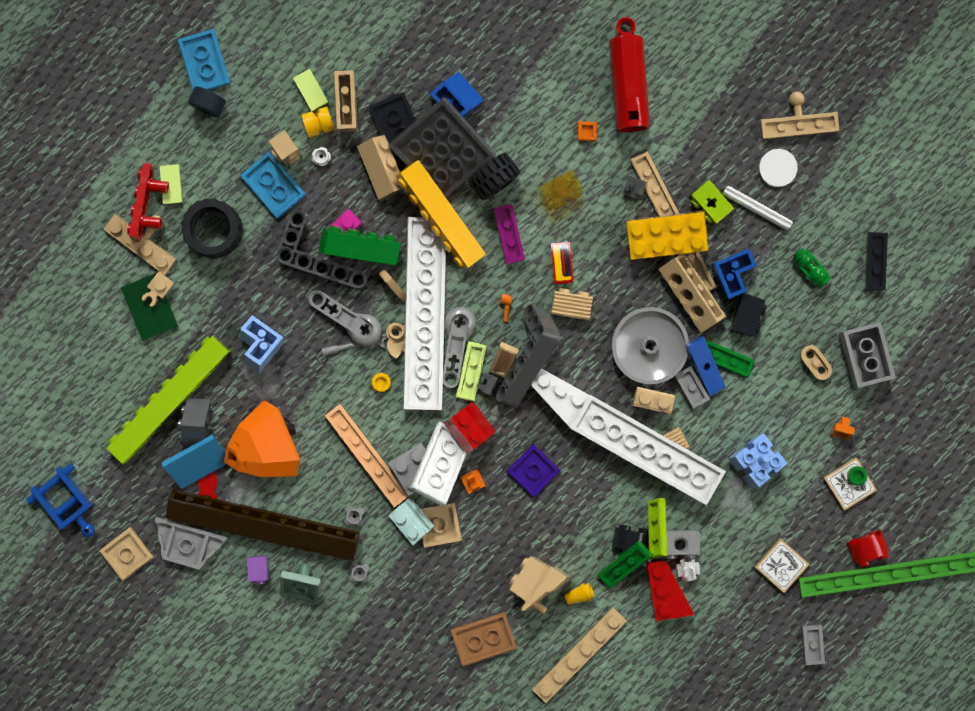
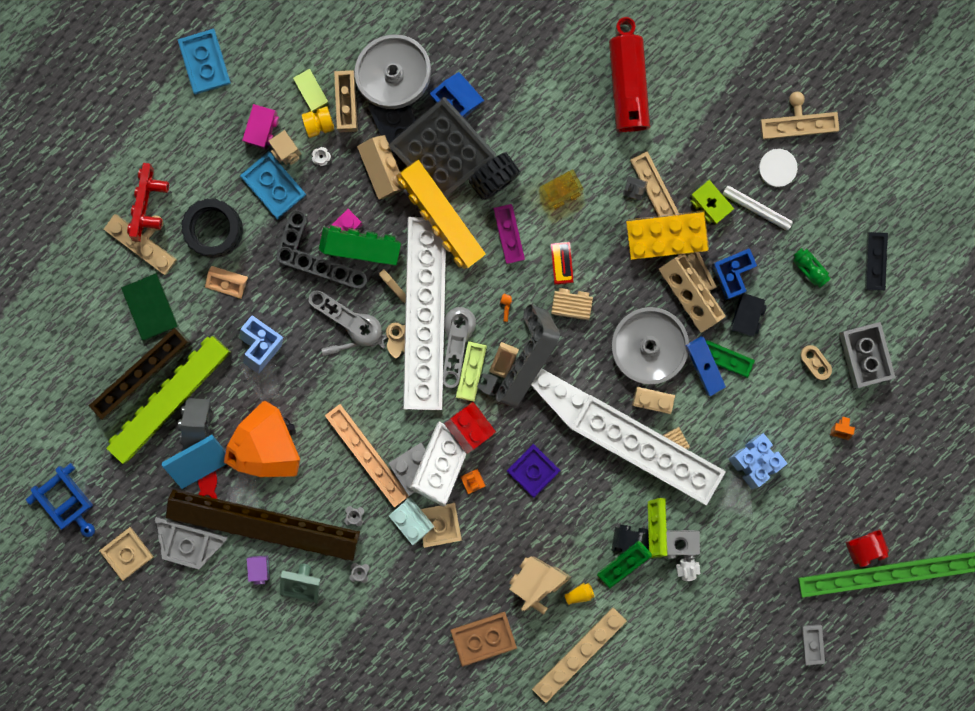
tan plate [142,272,175,307] -> none
yellowish green tile [160,164,183,205] -> none
black wheel [188,86,226,118] -> none
yellow tile [372,373,391,392] -> none
orange tile [577,121,597,142] -> none
red wedge [645,559,694,621] -> none
light grey plate [674,366,710,409] -> none
tile [755,539,810,593] -> none
tile [823,457,877,510] -> none
green tile [847,466,867,486] -> none
none -> dark brown brick [89,328,191,420]
none -> light nougat slope [205,266,248,298]
none -> dark pink brick [242,104,279,150]
none -> light grey dish [355,34,431,109]

